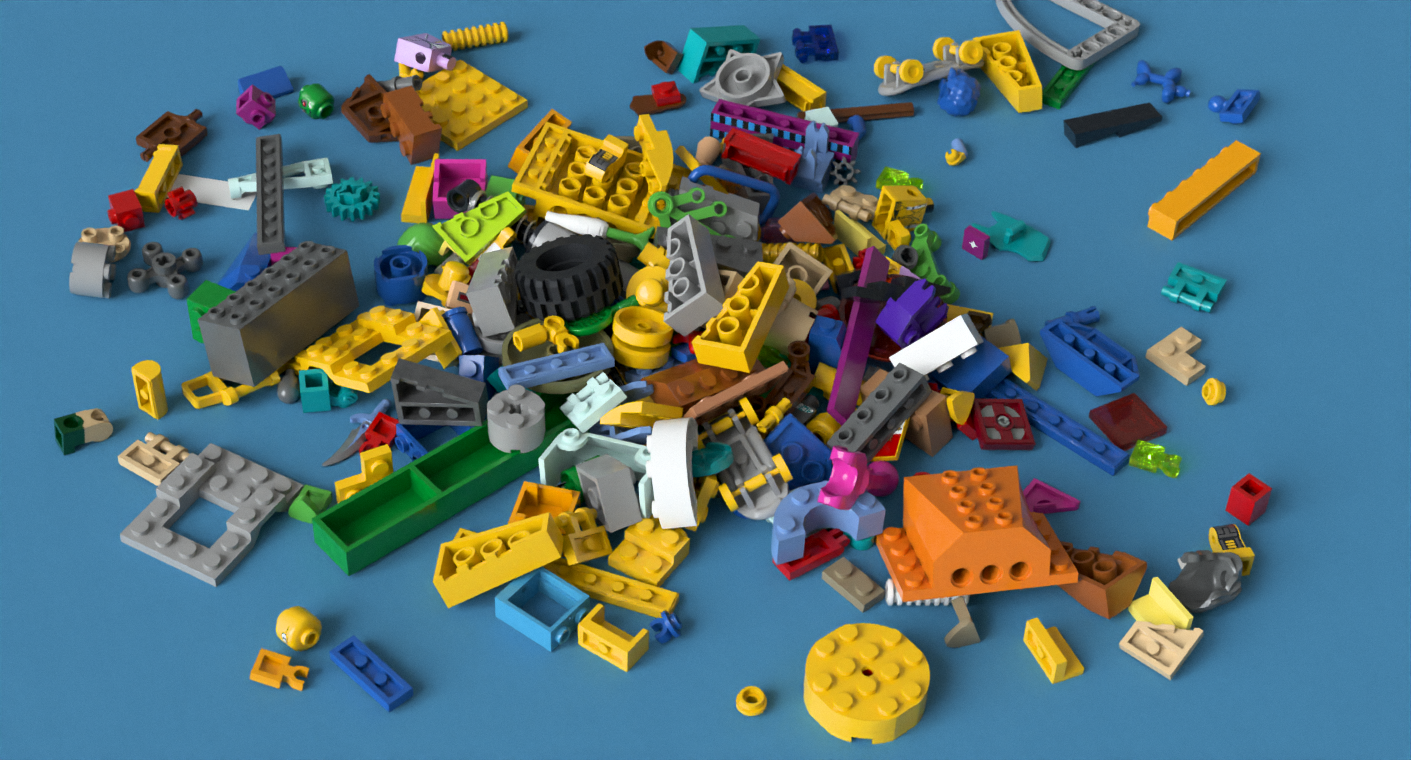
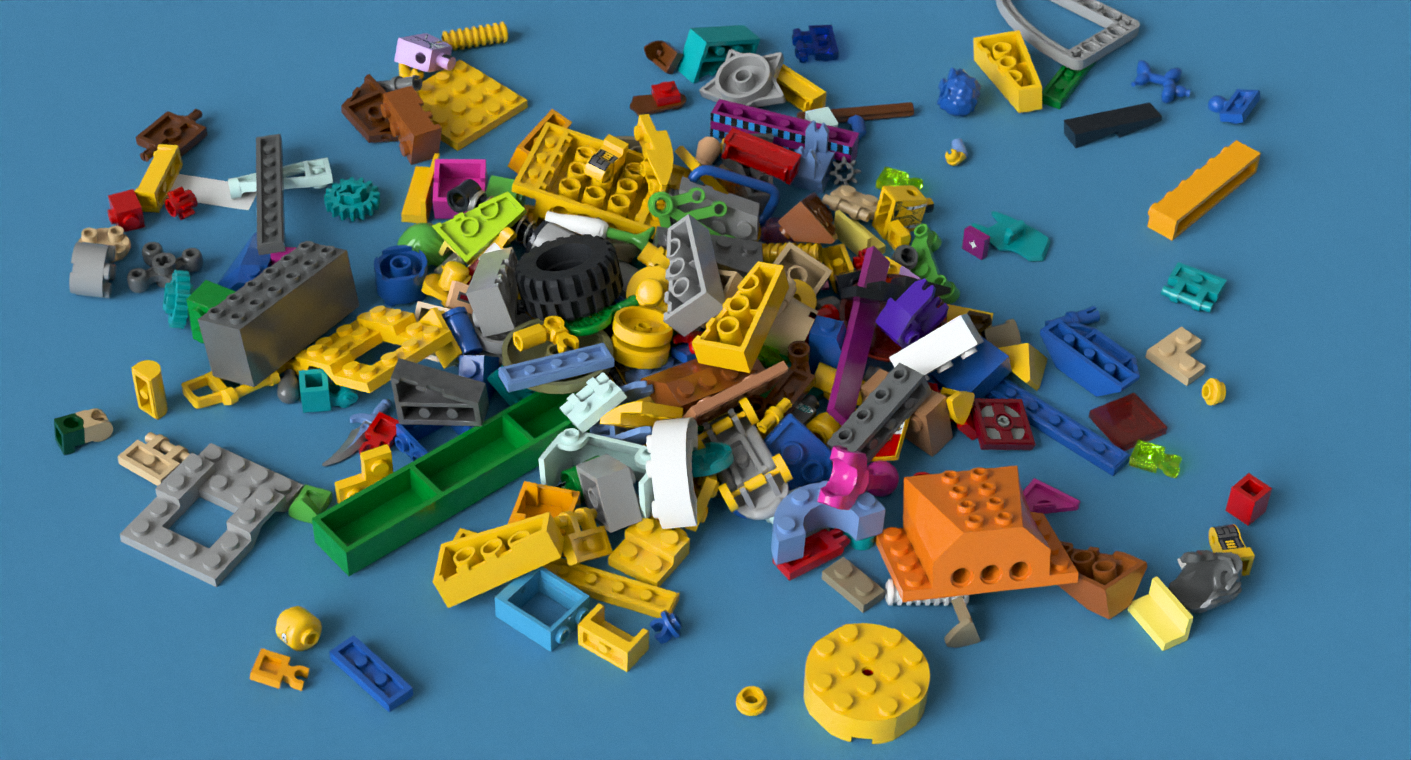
magenta brick [236,84,276,130] -> none
blue slope [238,66,294,98] -> none
green head [298,83,334,119] -> none
light grey brick [487,385,545,453] -> none
piece [874,37,984,96] -> none
yellow panel [1023,617,1084,684] -> none
tan wing [1119,621,1204,680] -> none
none -> teal gear [163,270,196,329]

